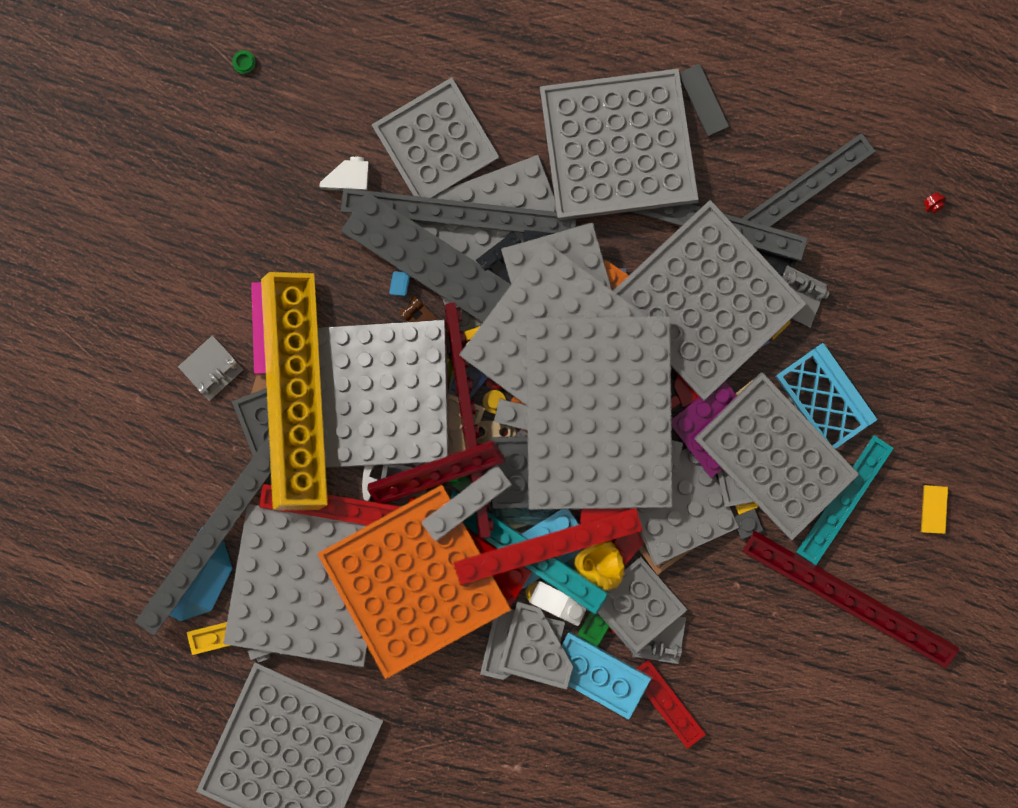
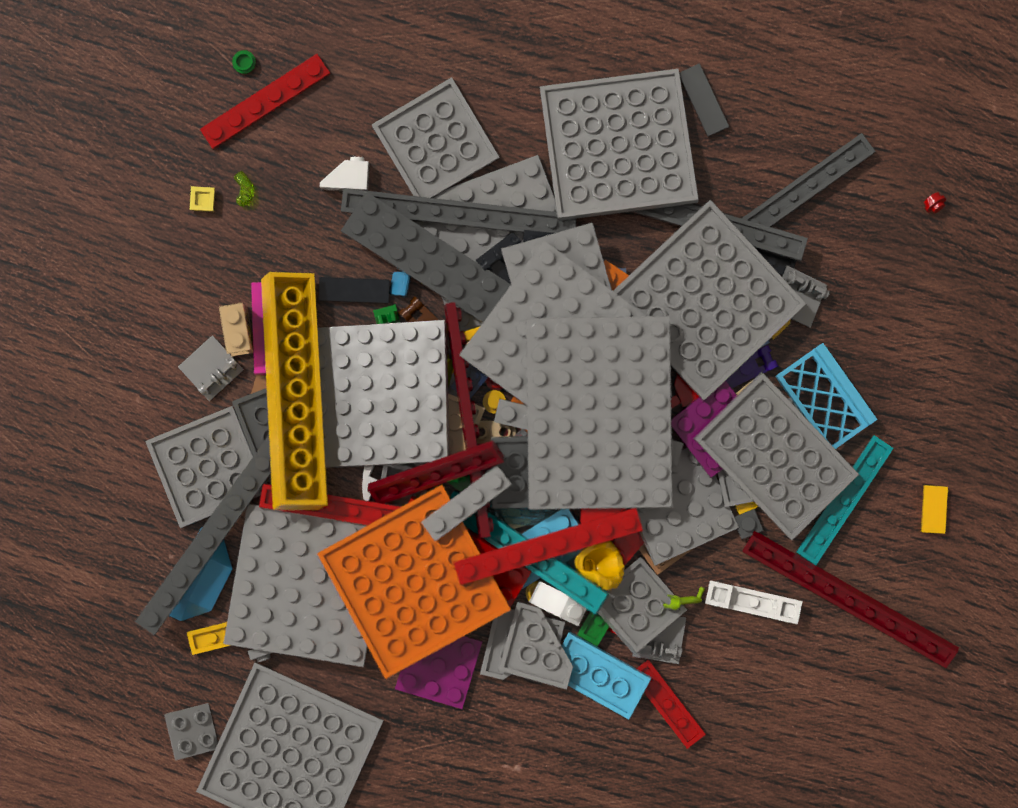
none -> light grey plate [145,406,263,528]
none -> light grey hinge [164,703,218,761]
none -> light yellow plate [190,186,215,212]
none -> red plate [200,54,330,149]
none -> tan panel [219,303,253,357]
none -> clear neon green arm [233,171,255,207]
none -> black tile [318,277,390,304]
none -> green tile [373,304,401,324]
none -> magenta plate [395,636,482,709]
none -> lime piece [663,587,705,610]
none -> white slope [705,581,803,624]
none -> dark purple plate [725,345,778,388]

